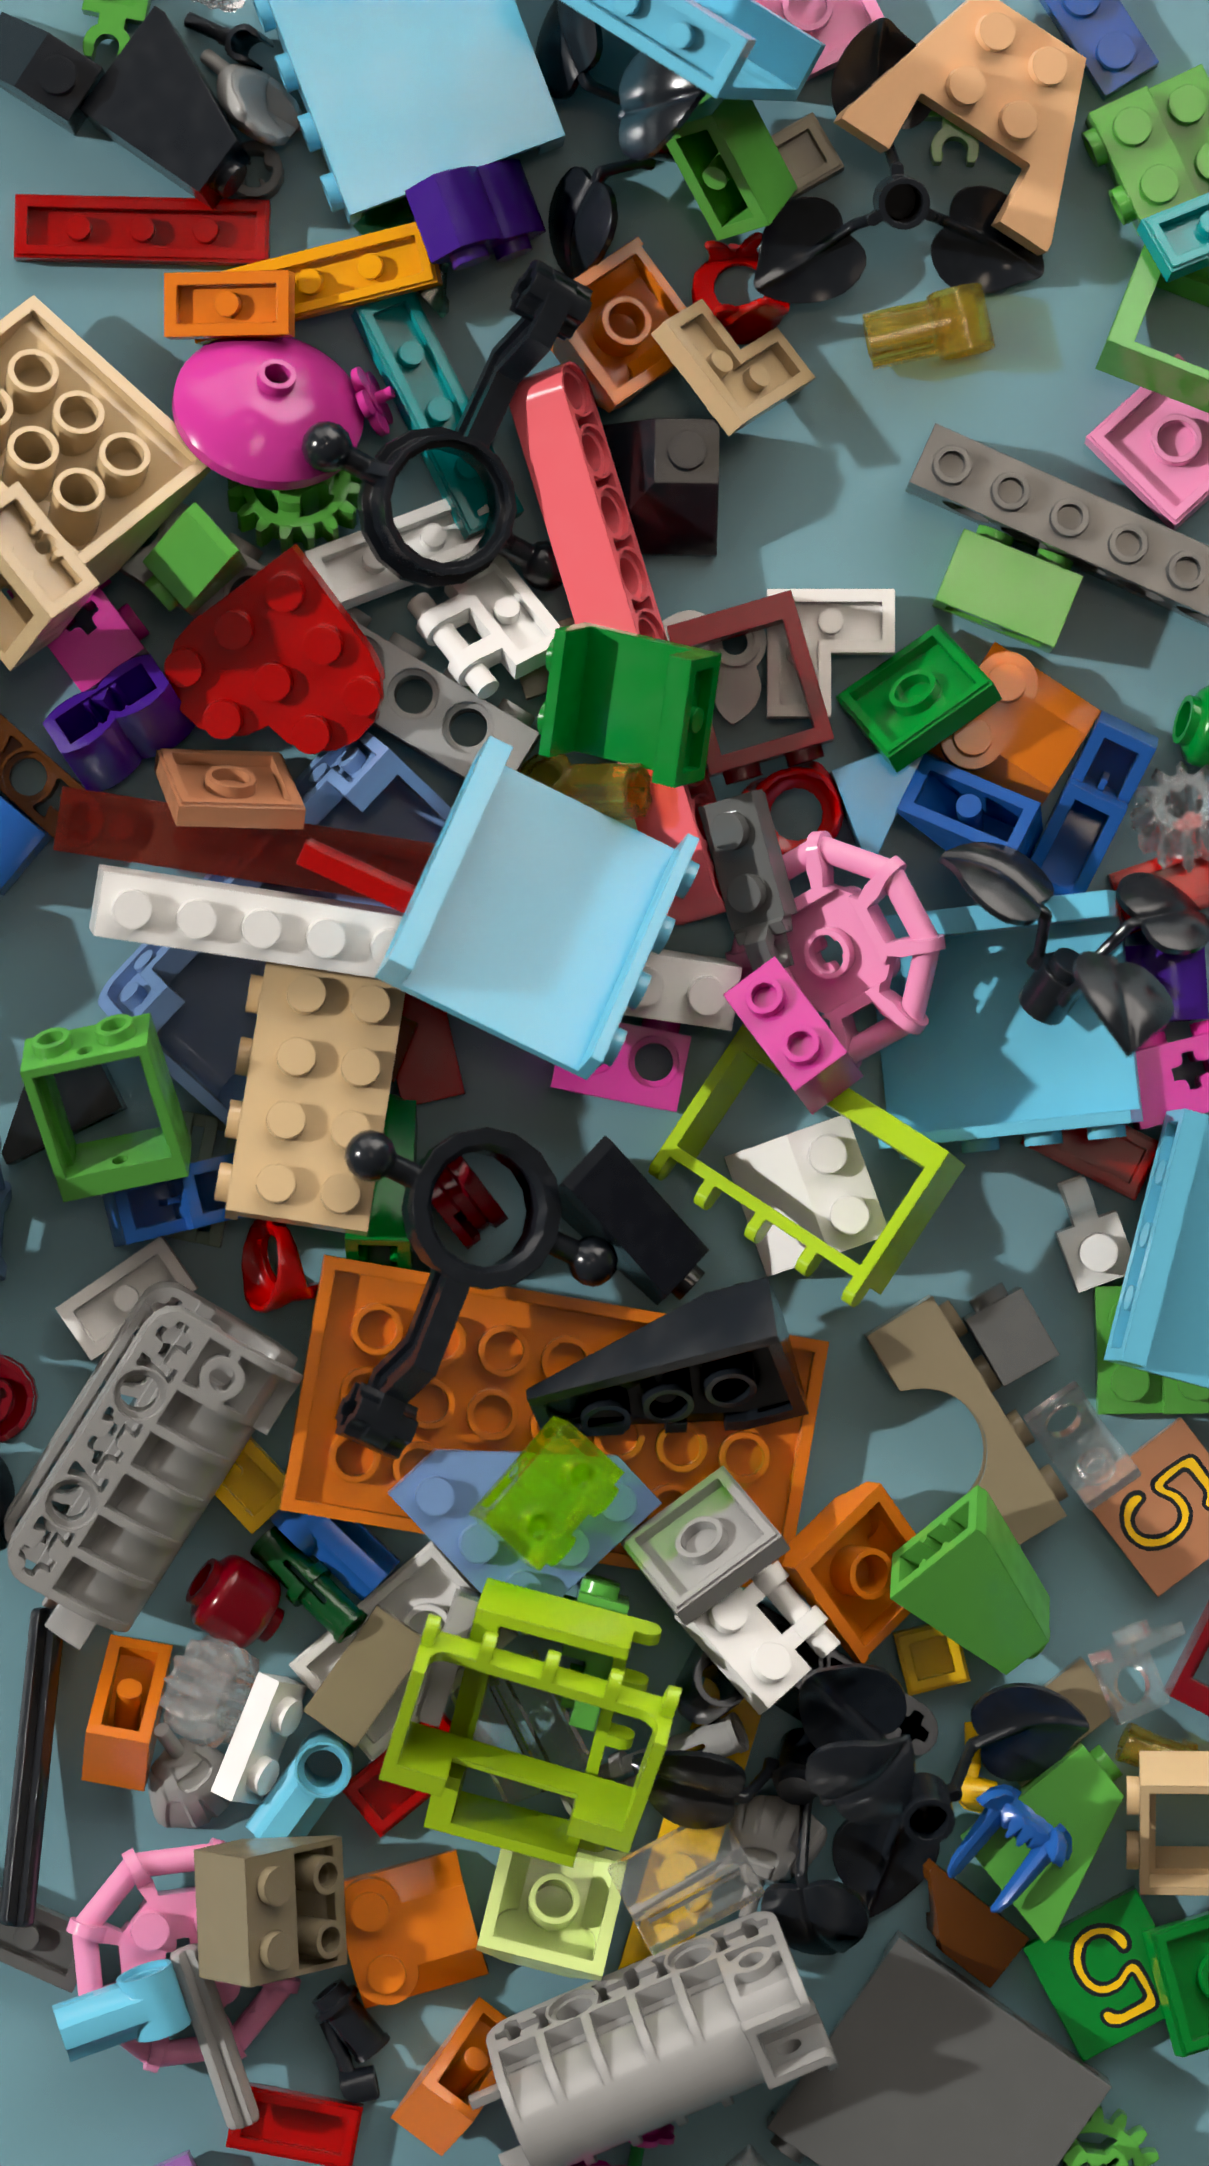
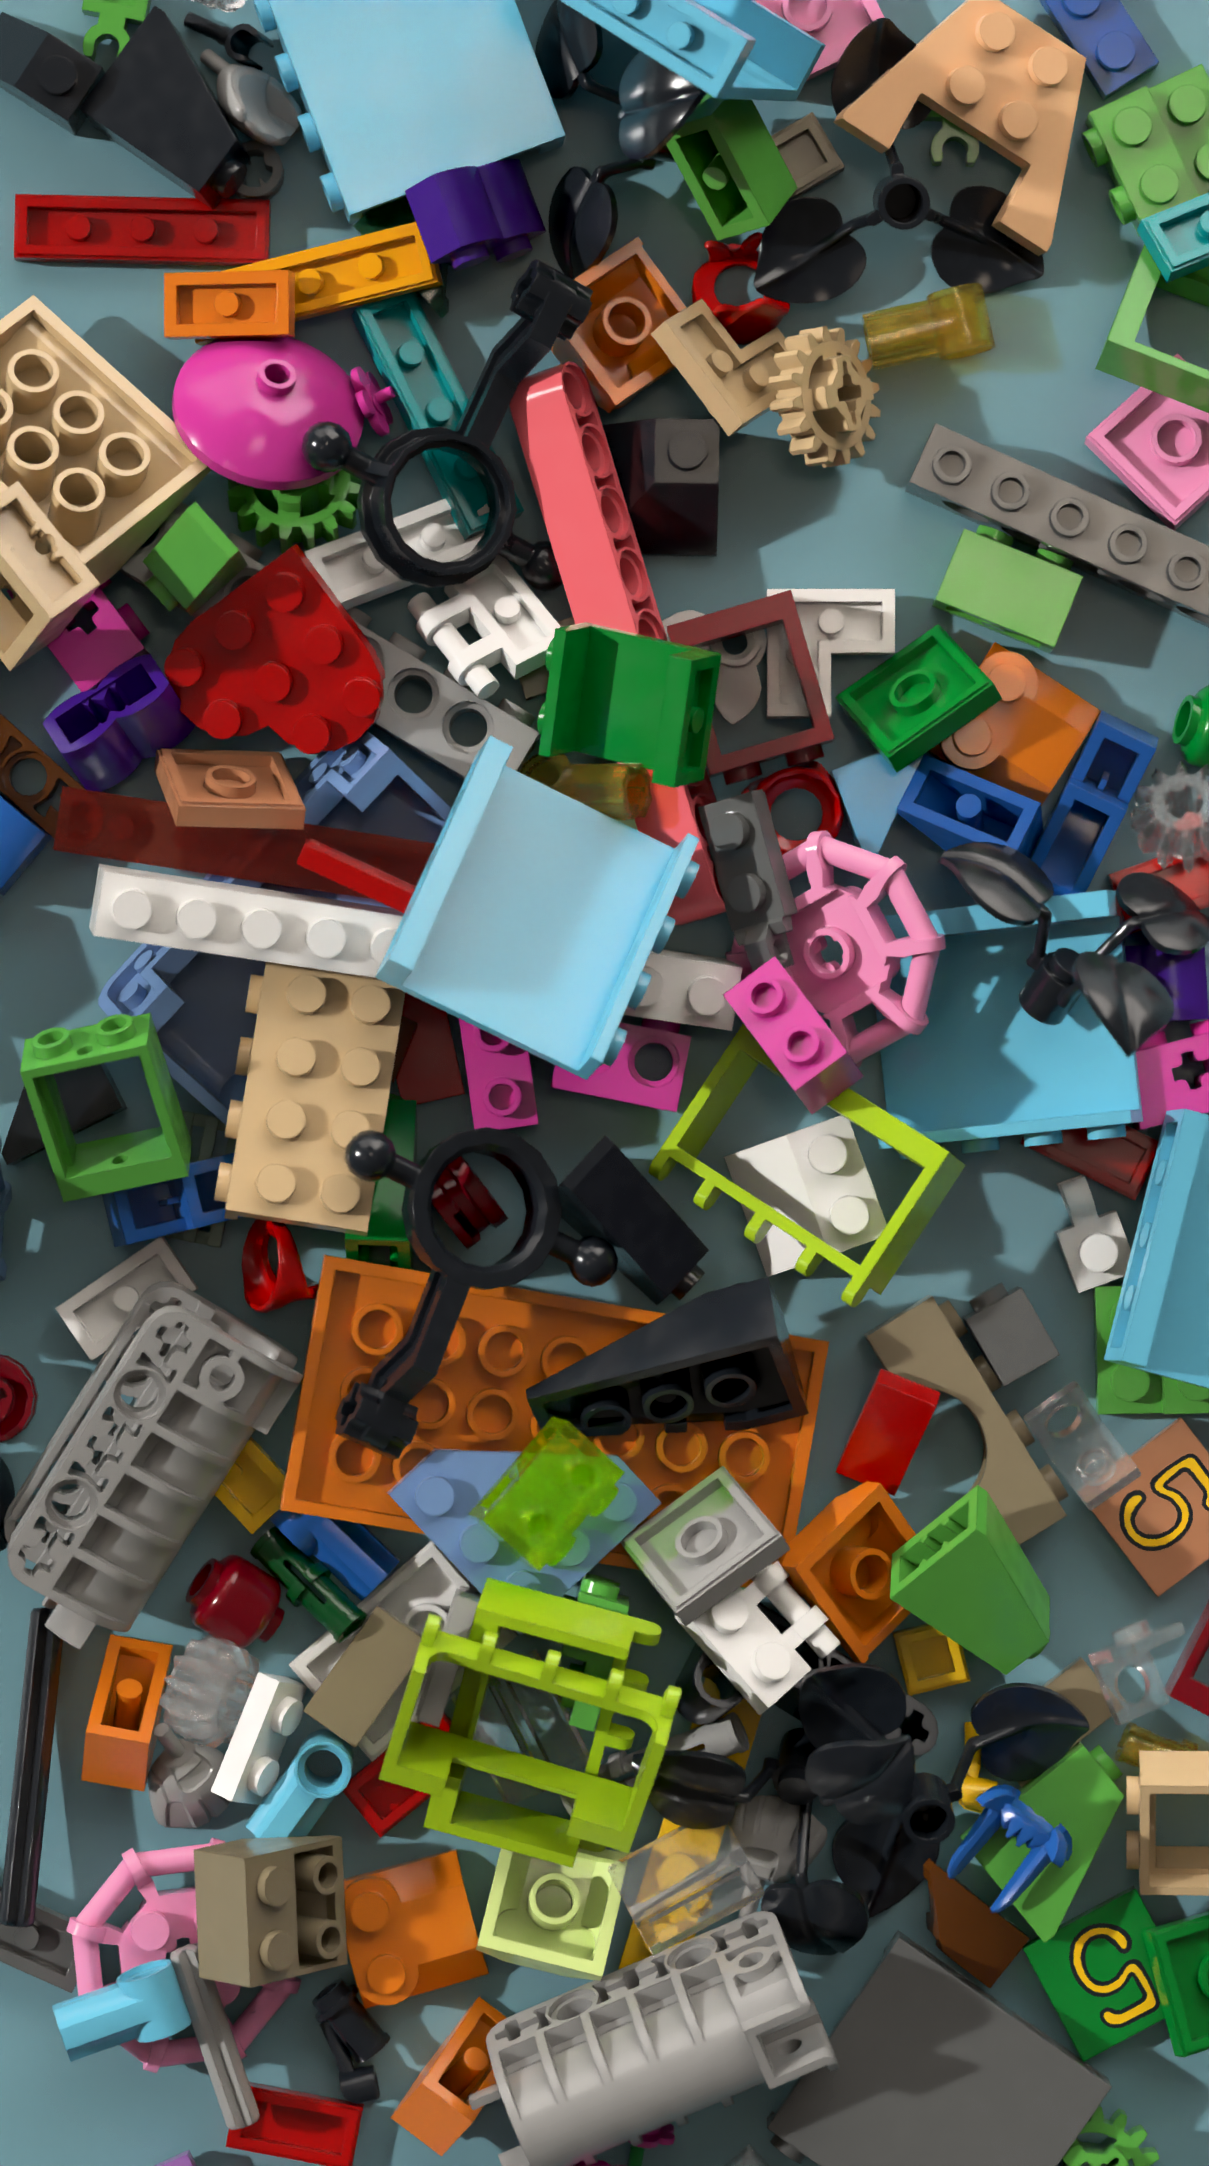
none -> dark pink brick [459,1019,540,1130]
none -> tan gear [768,326,880,468]
none -> red tile [836,1369,941,1496]

